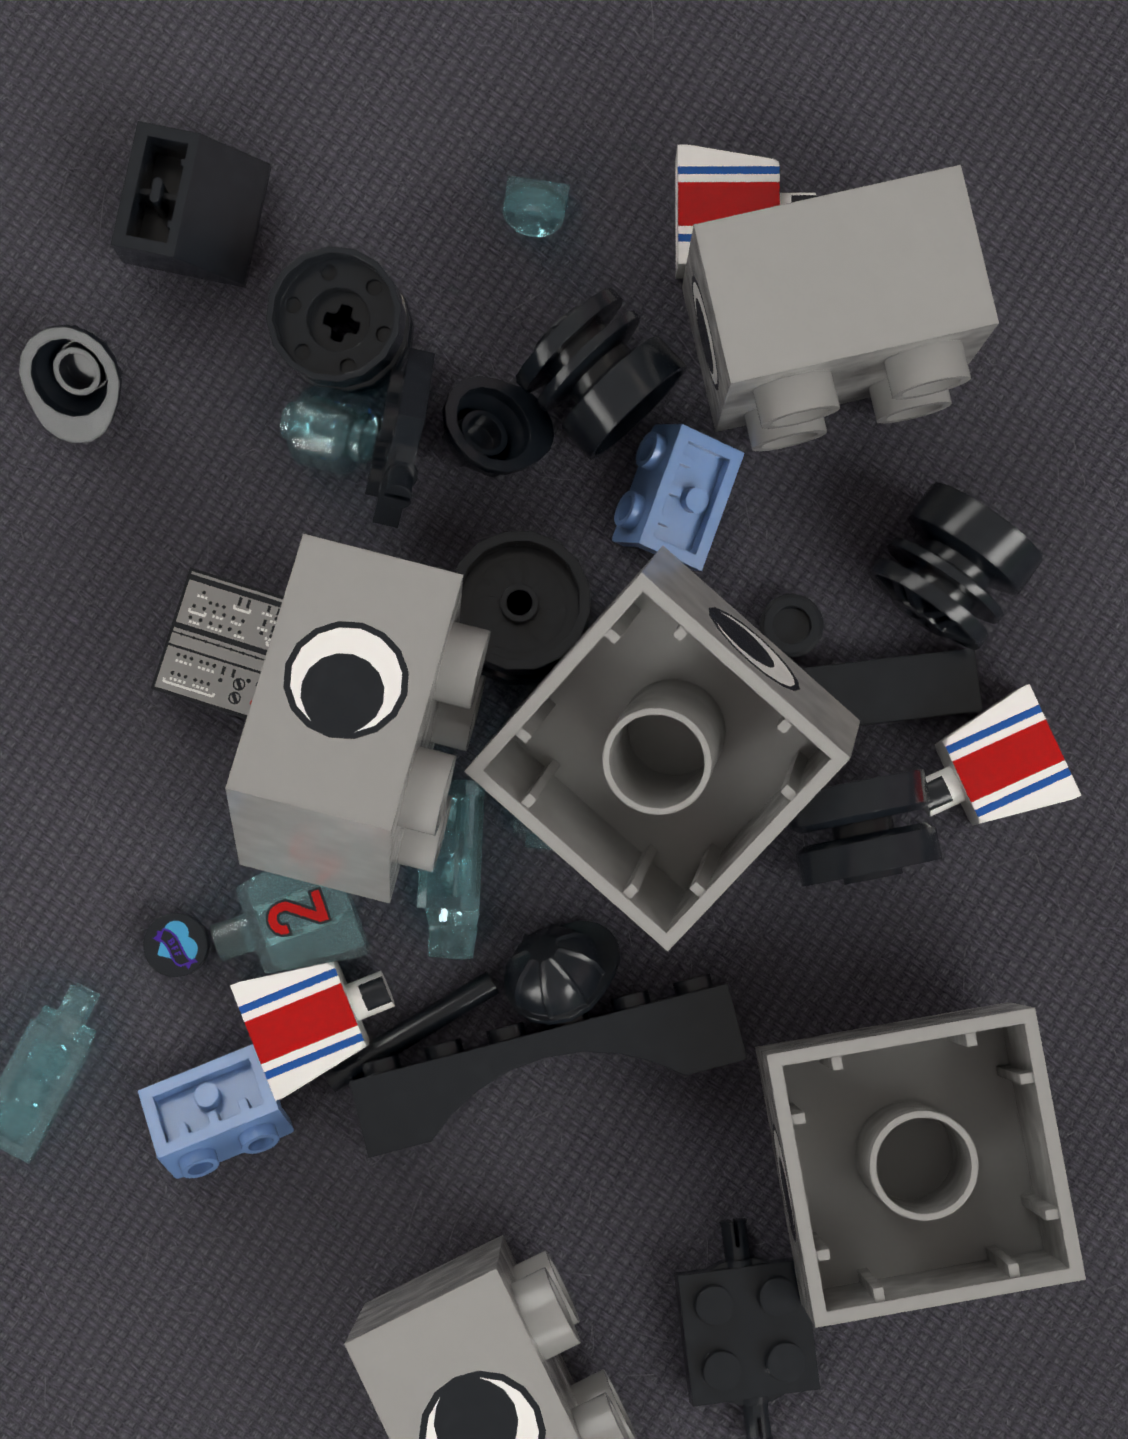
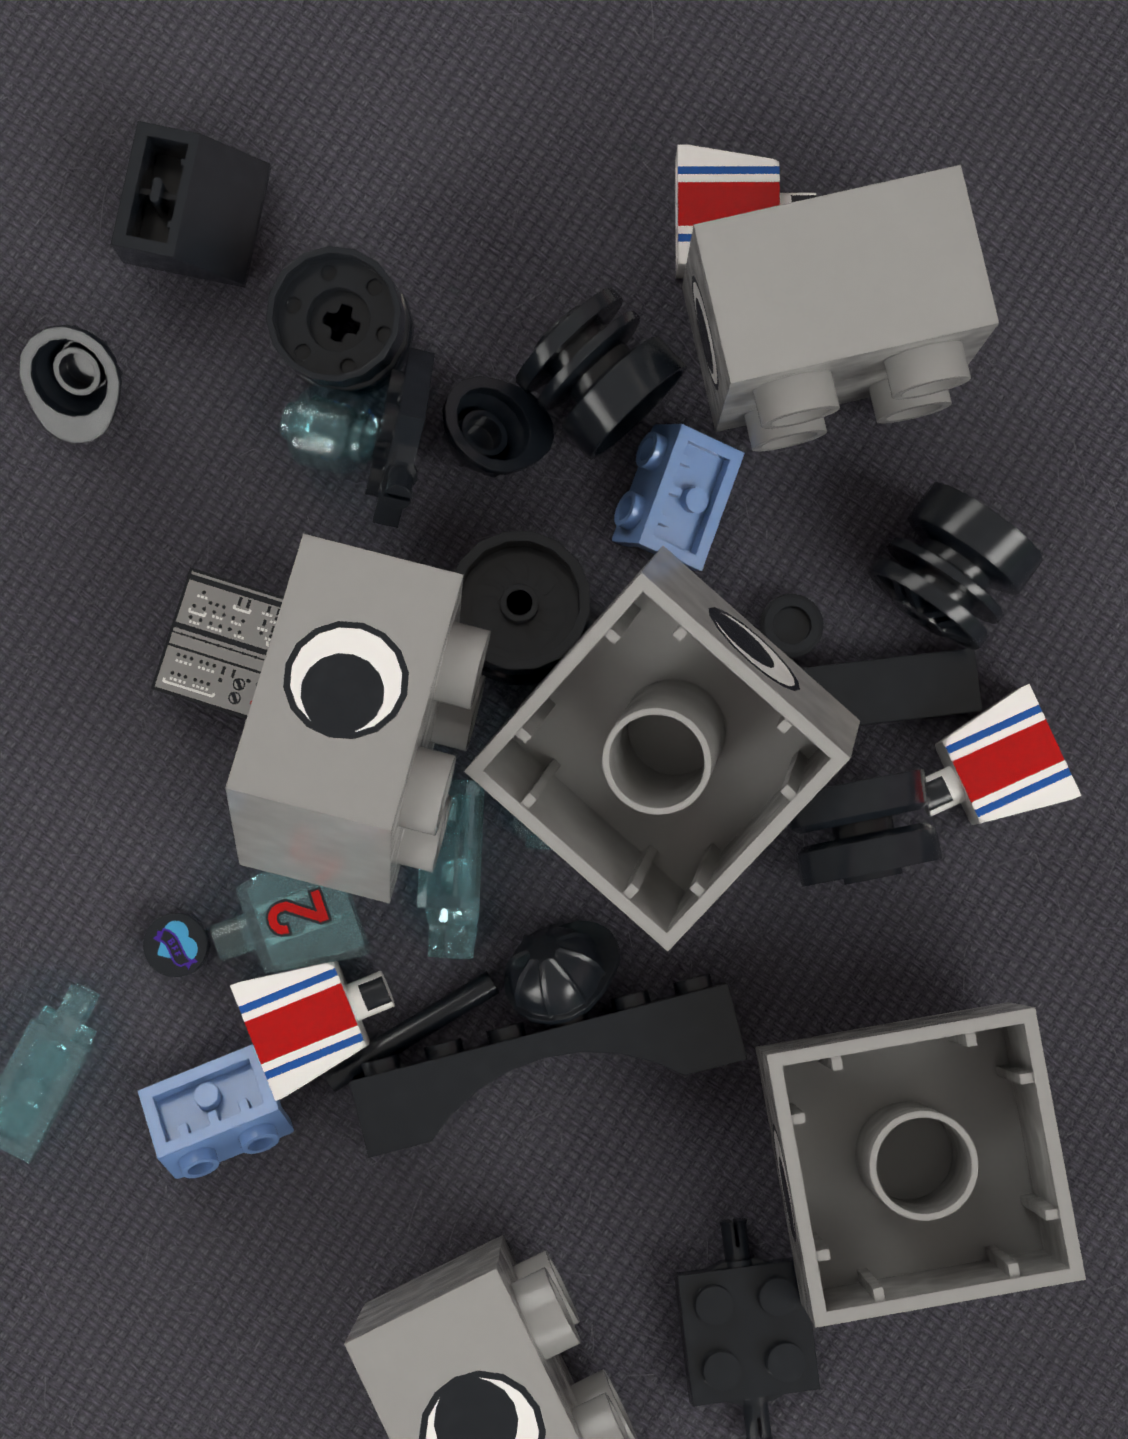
clear light blue plate [503,175,570,237] -> none

